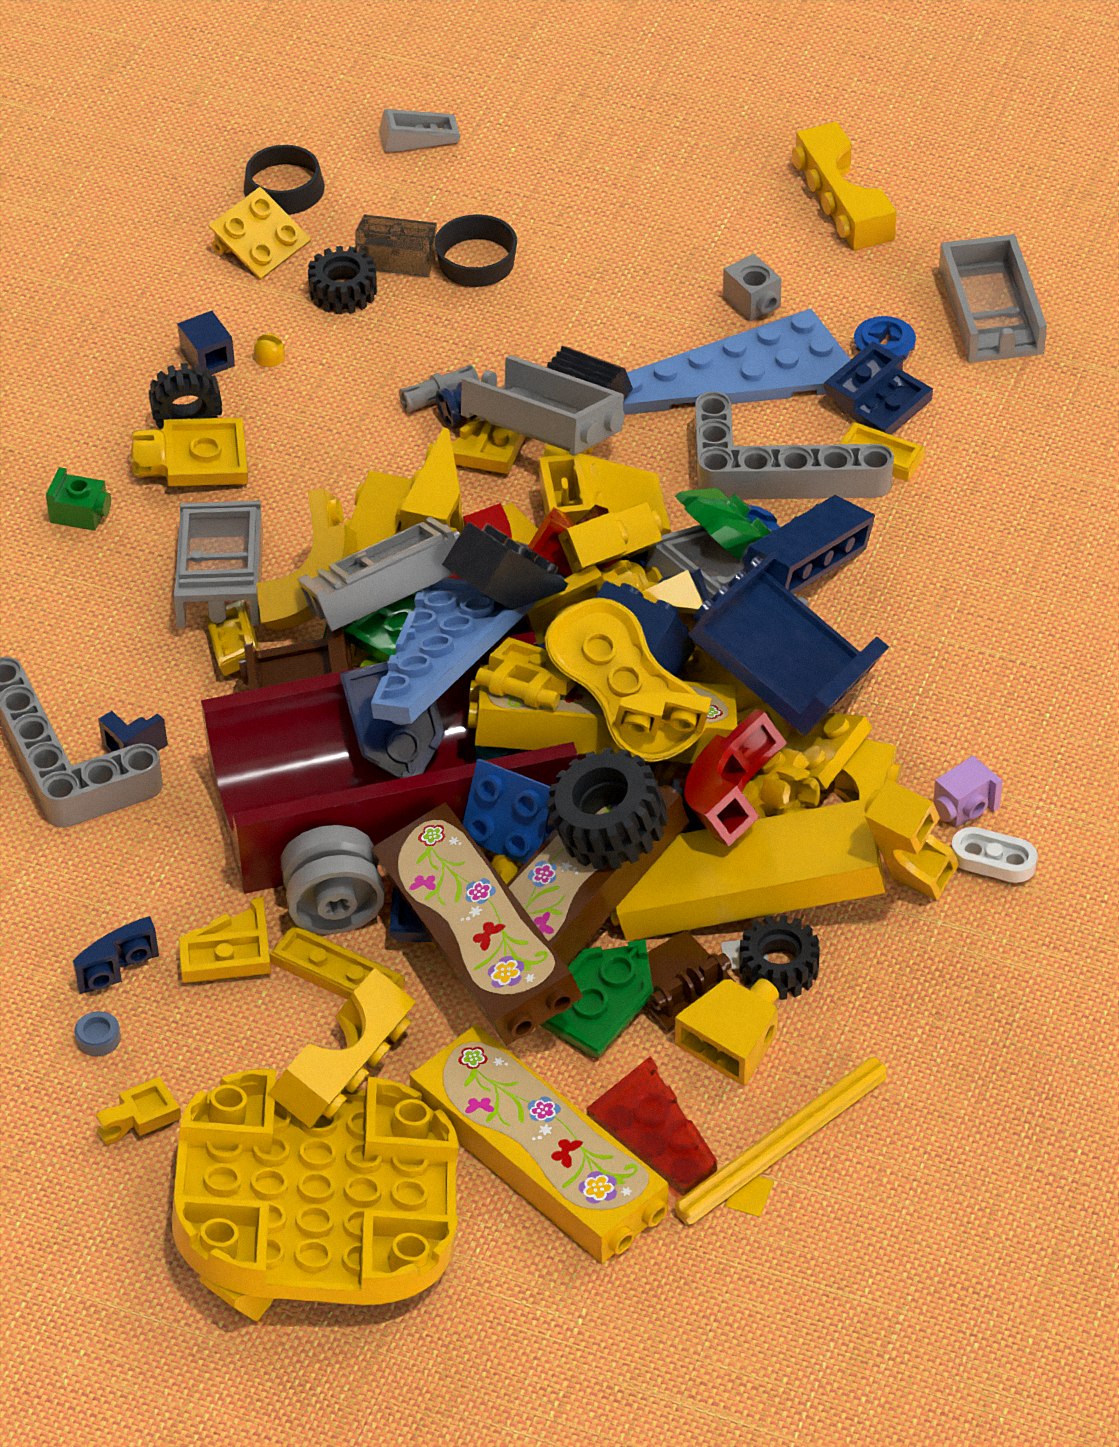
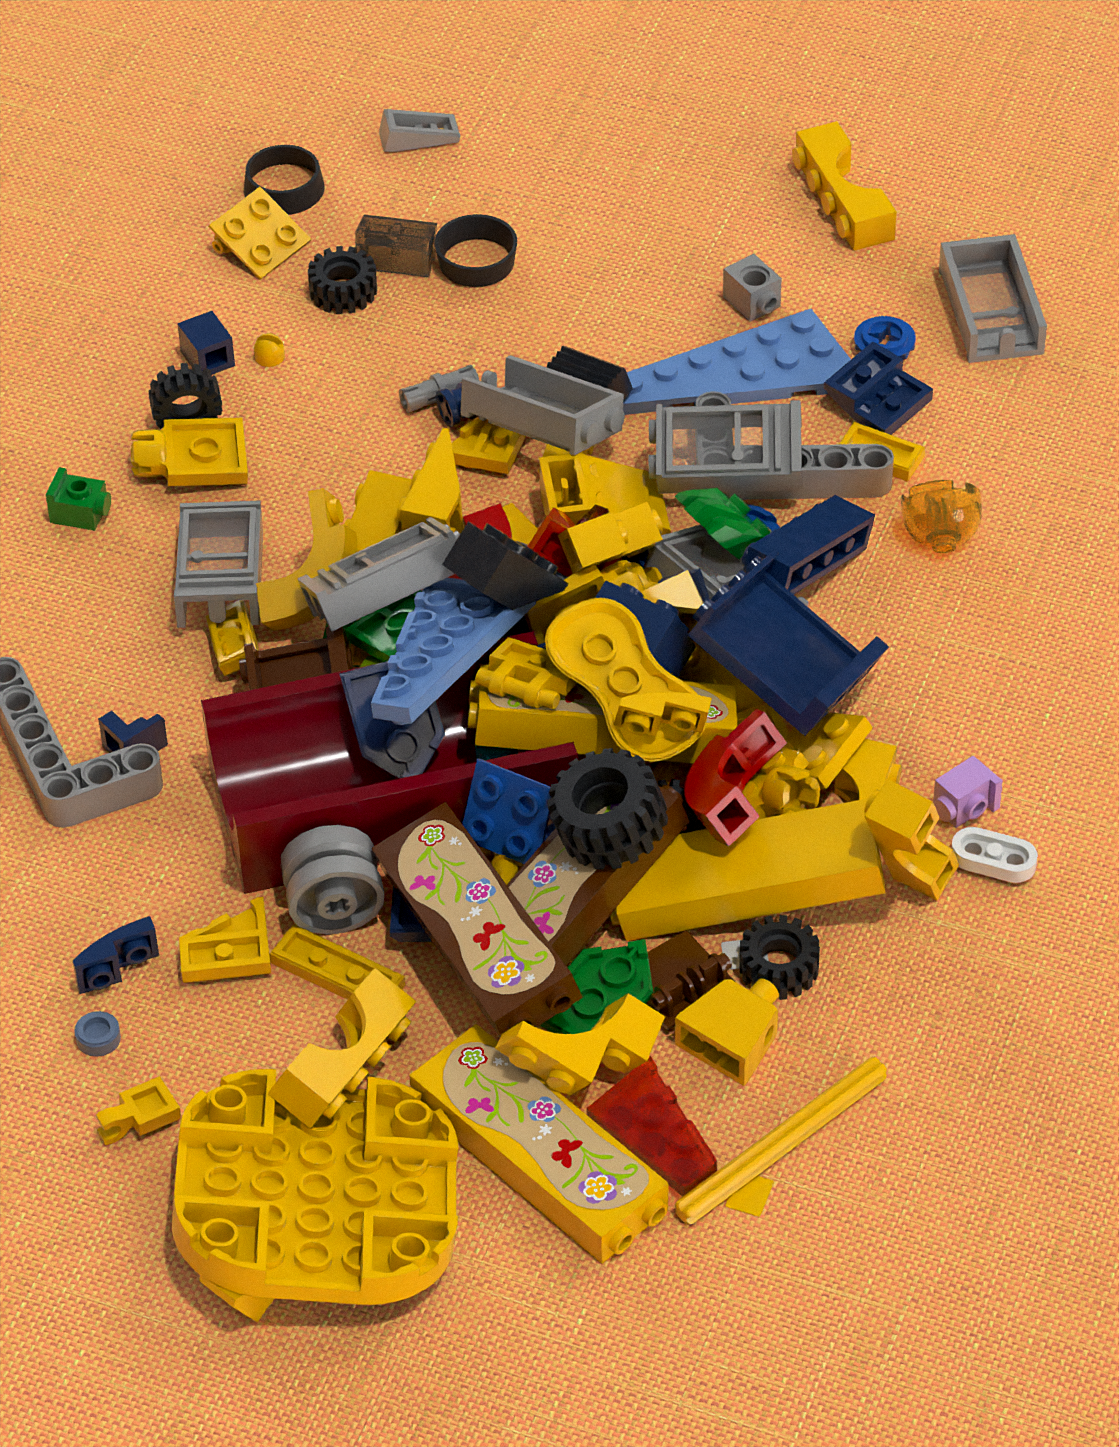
none -> yellow arch [496,993,665,1095]
none -> light grey door [648,400,802,494]
none -> clear yellow cylinder [901,480,982,553]

